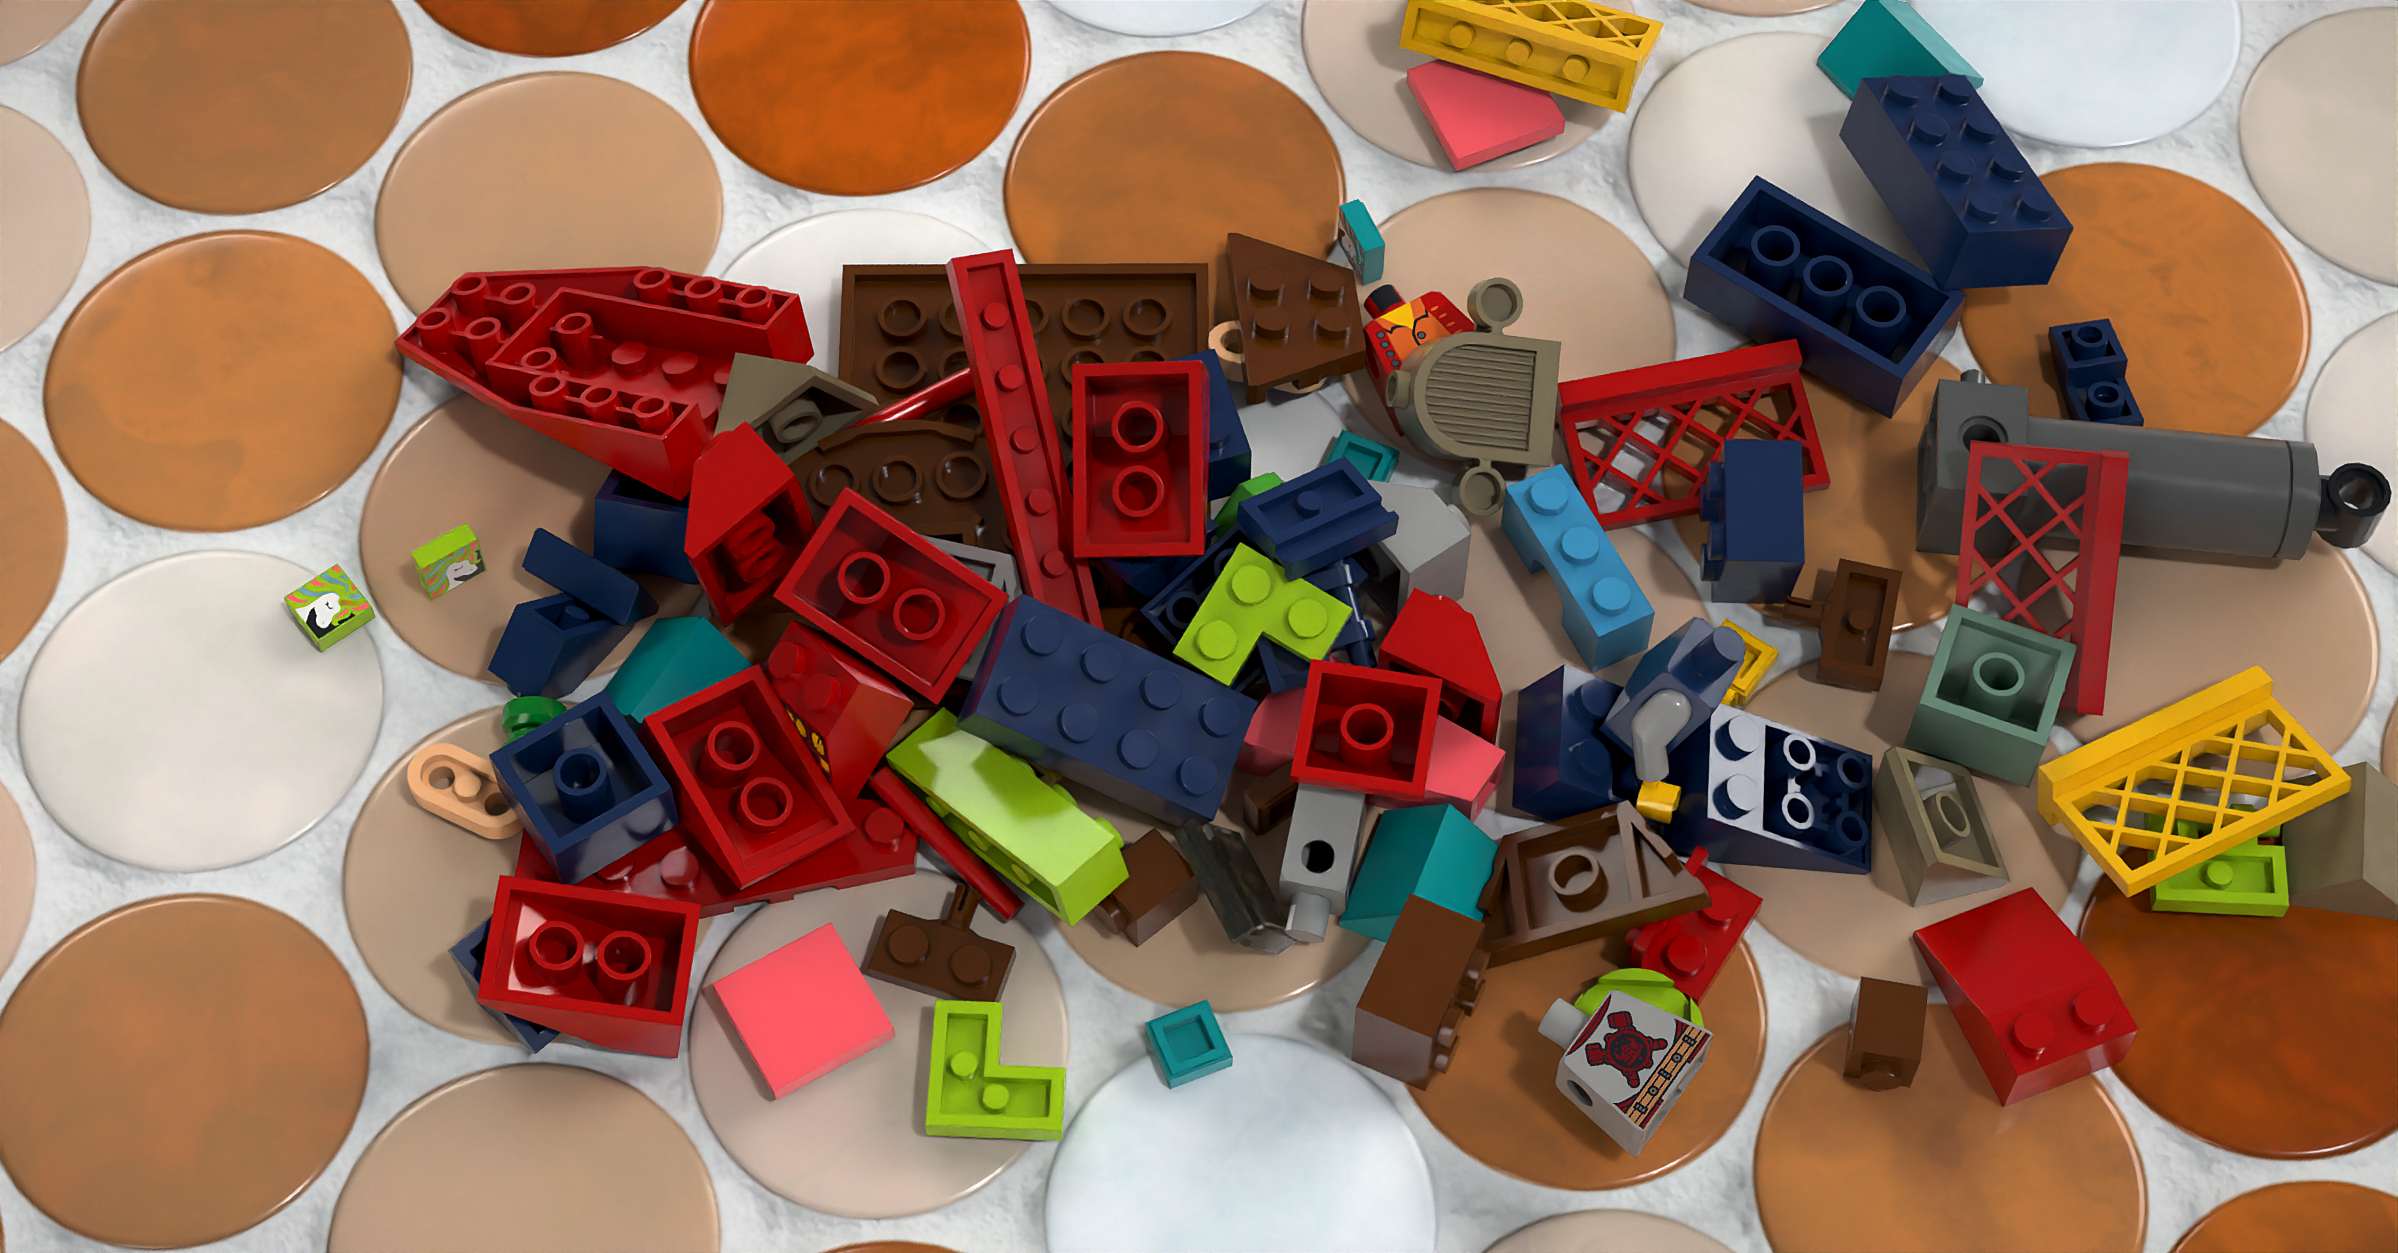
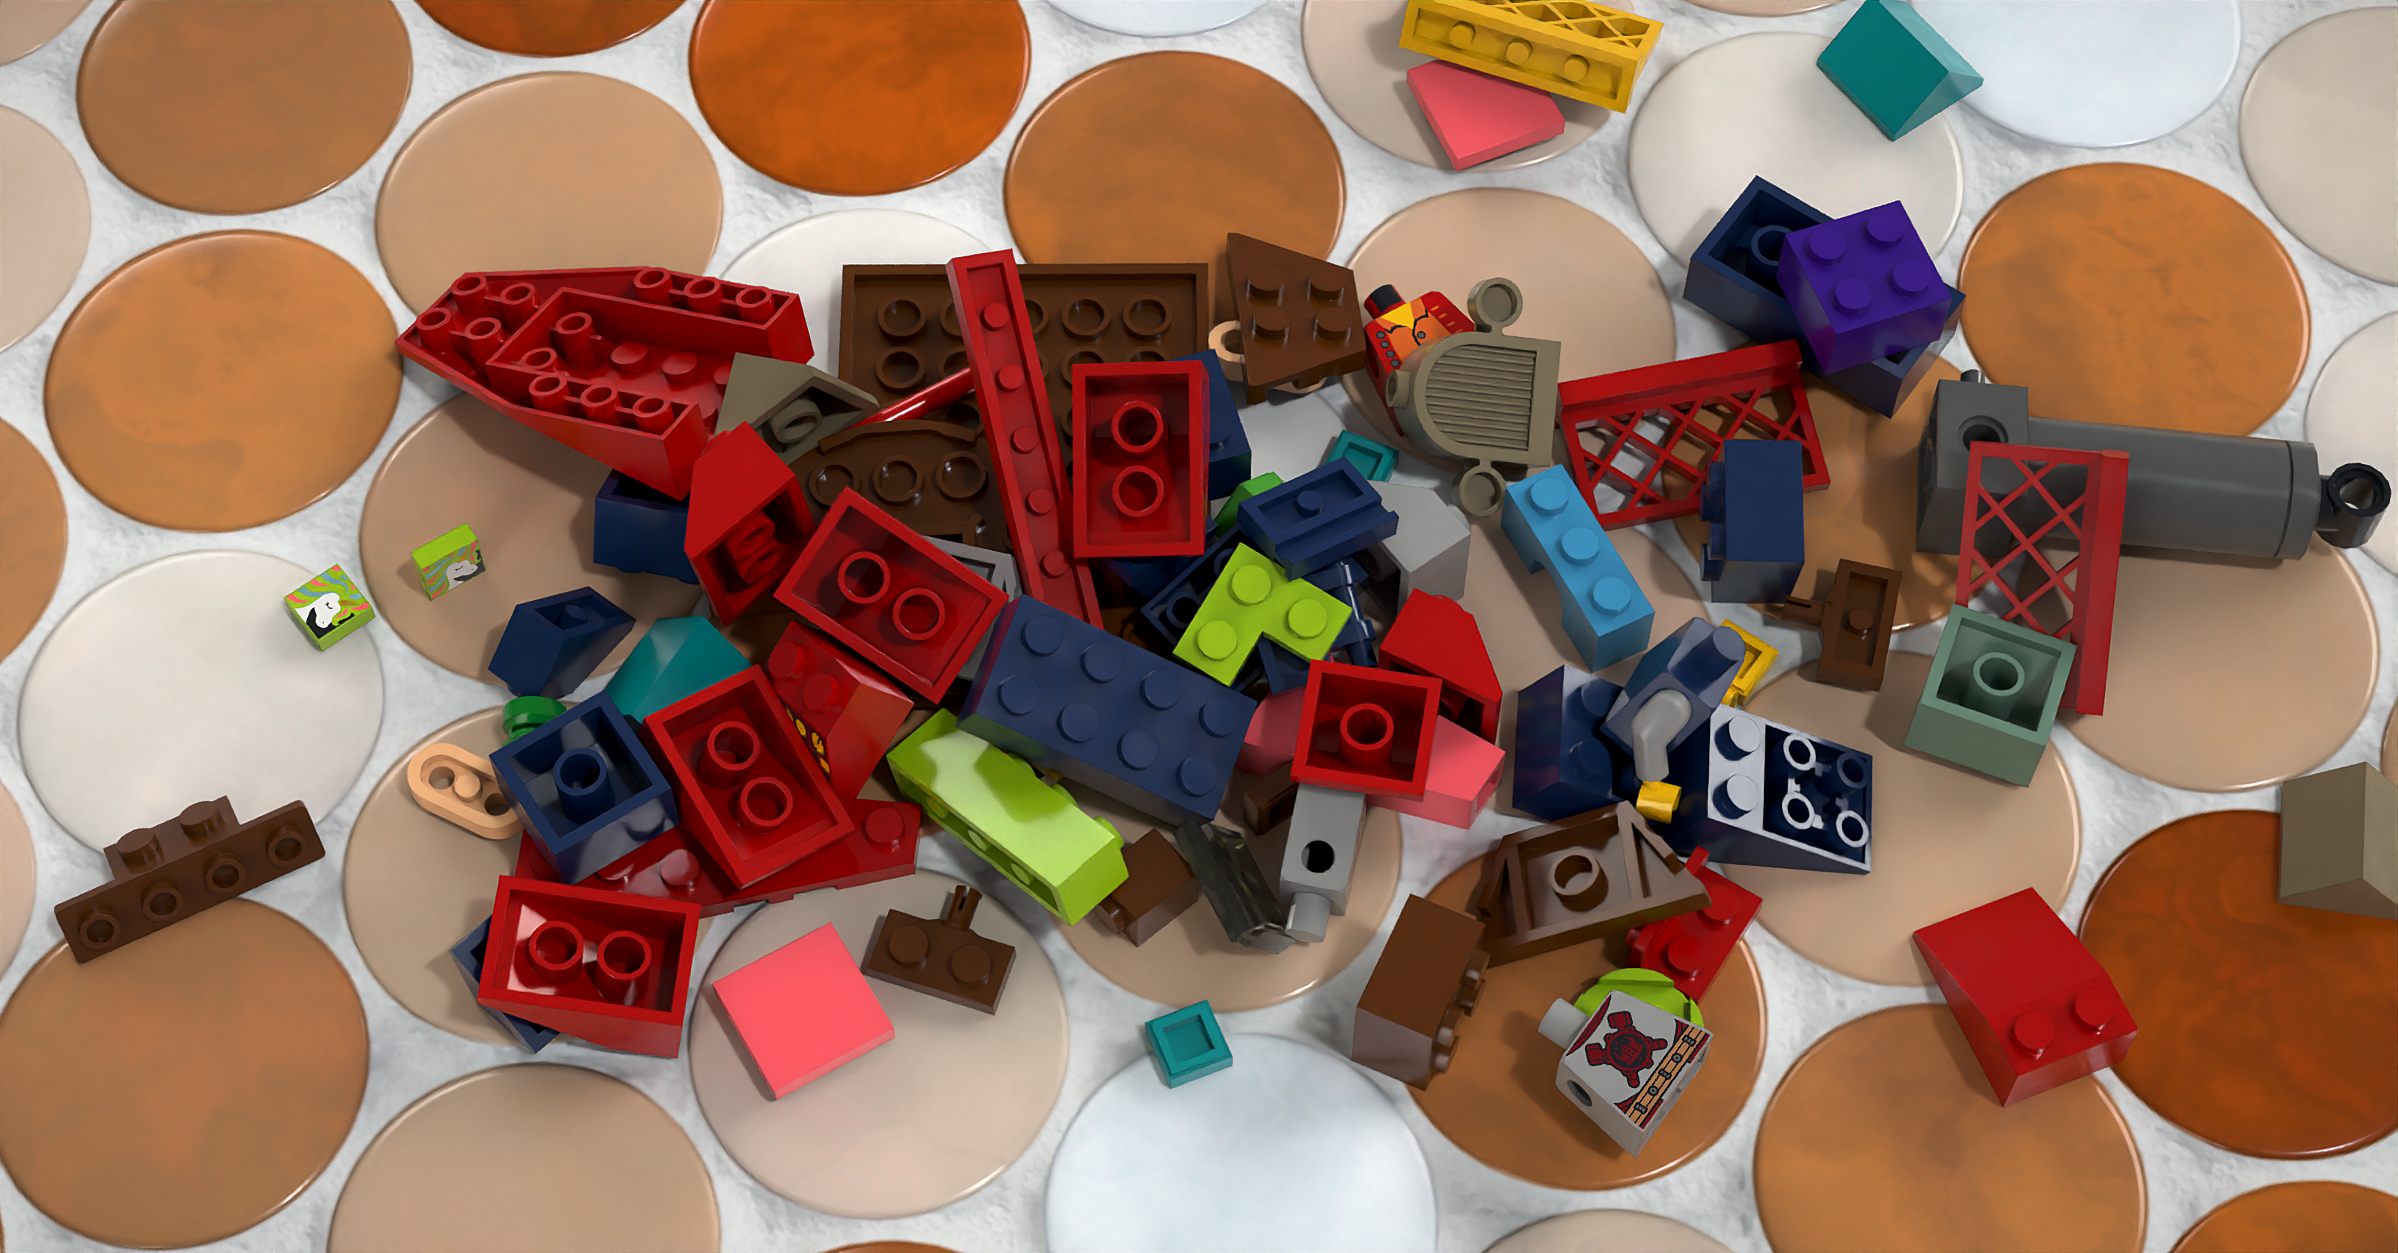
dark blue slope [522,528,659,626] -> none
red bar [868,766,1025,922] -> none
lime plate [926,1000,1066,1141] -> none
teal tile [1337,199,1385,286] -> none
teal slope [1339,803,1499,943] -> none
dark blue brick [1839,74,2074,290] -> none
reddish brown brick [1843,976,1929,1090] -> none
dark tan slope [1872,746,2011,907] -> none
yellow fence [2037,665,2351,898] -> none
dark blue slope [2048,318,2144,427] -> none
lime plate [2144,801,2289,917] -> none
none -> reddish brown bracket [54,795,326,963]
none -> dark purple brick [1775,200,1952,375]

